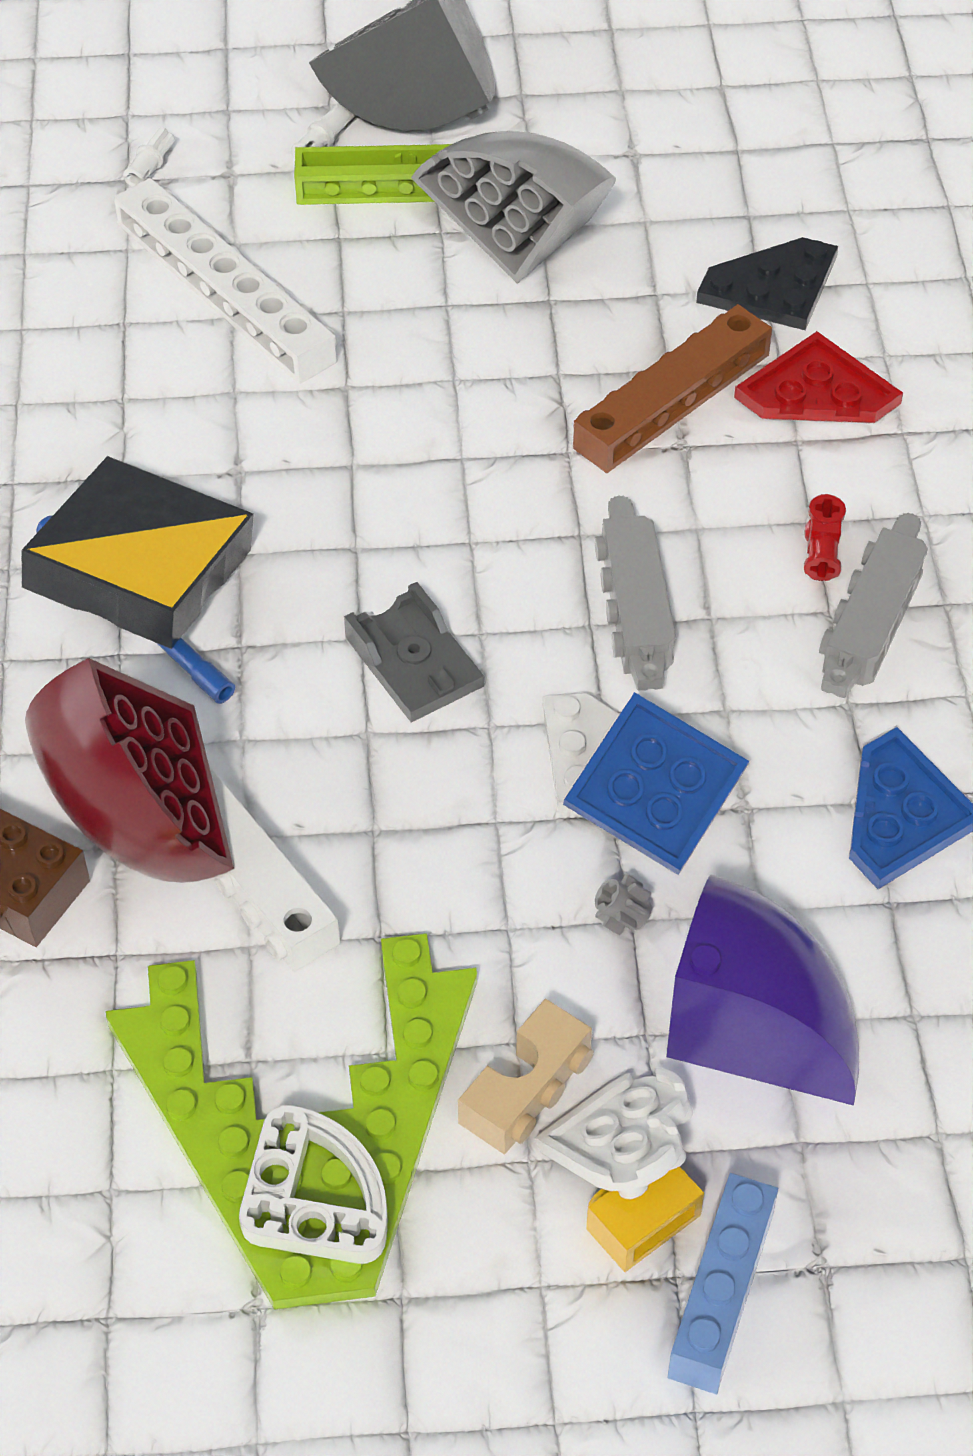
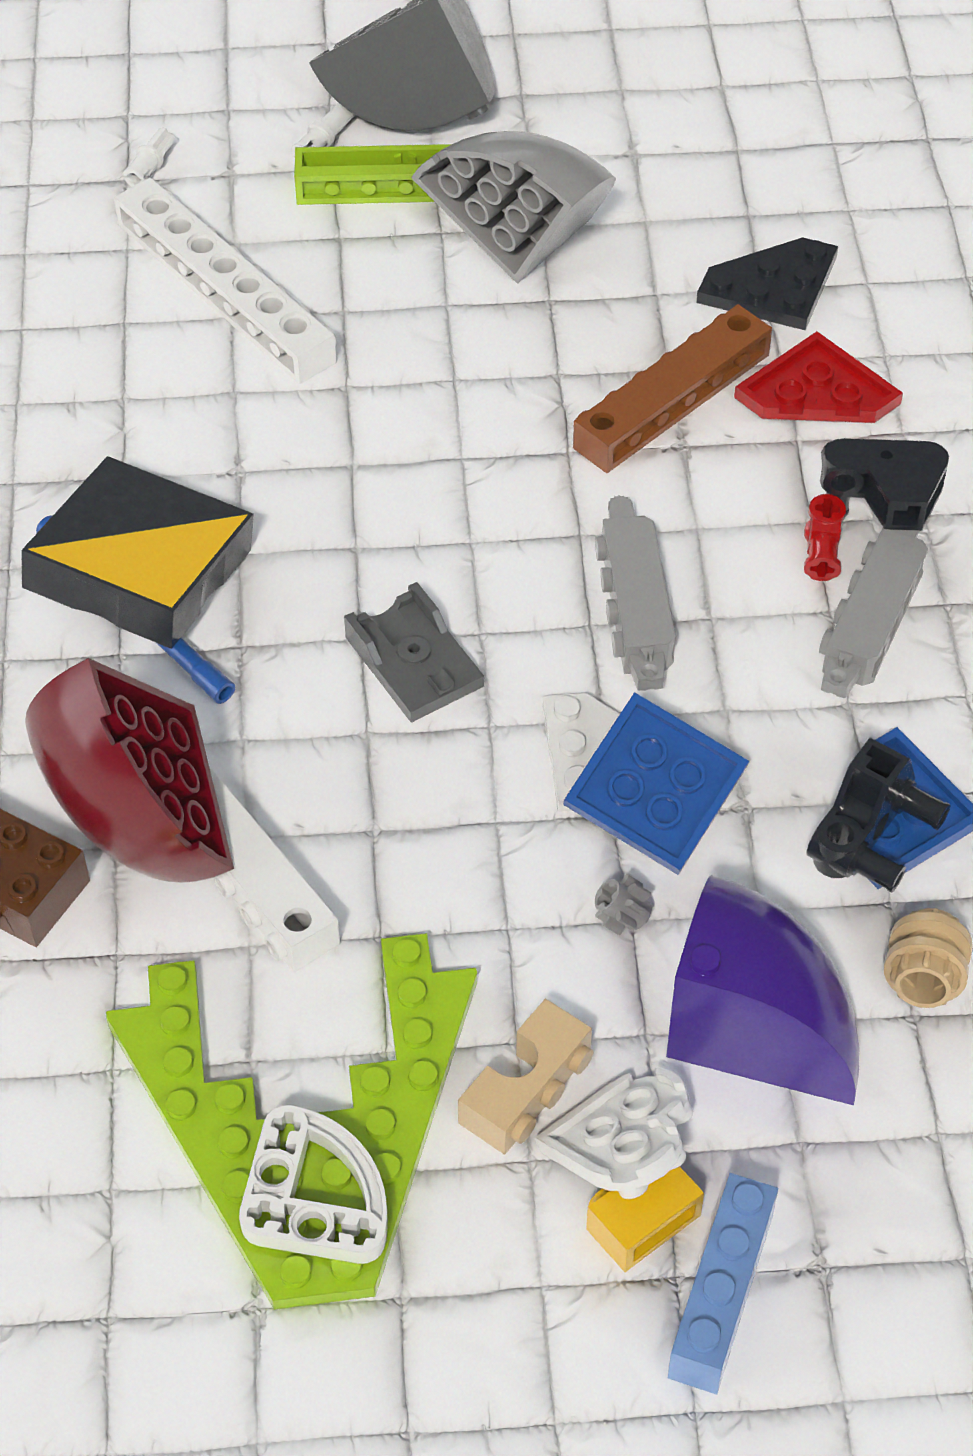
none -> black piece [806,738,951,893]
none -> black piece [820,438,949,531]
none -> tan piece [884,908,973,1008]

